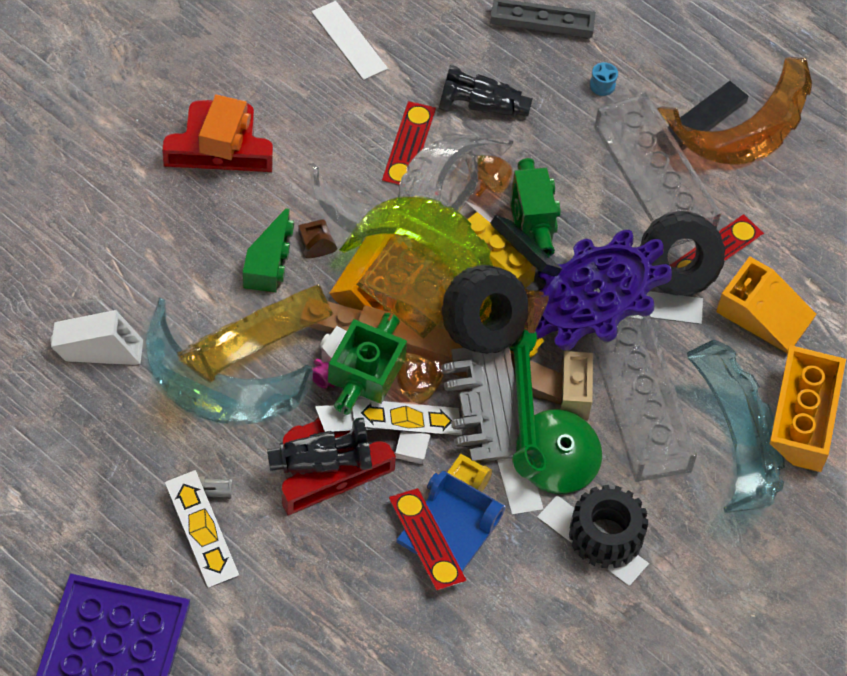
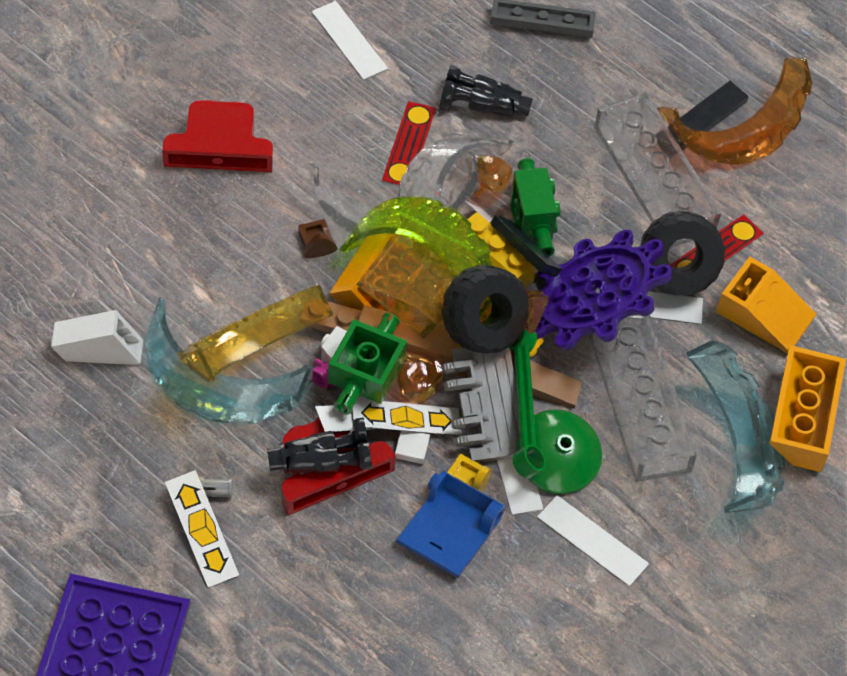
orange brick [199,94,251,160] -> none
green slope [243,208,294,293] -> none
sticker [388,488,467,591] -> none
tan panel [560,351,593,420] -> none
black tyre [569,485,648,569] -> none
dark azure wheel [590,62,618,96] -> none

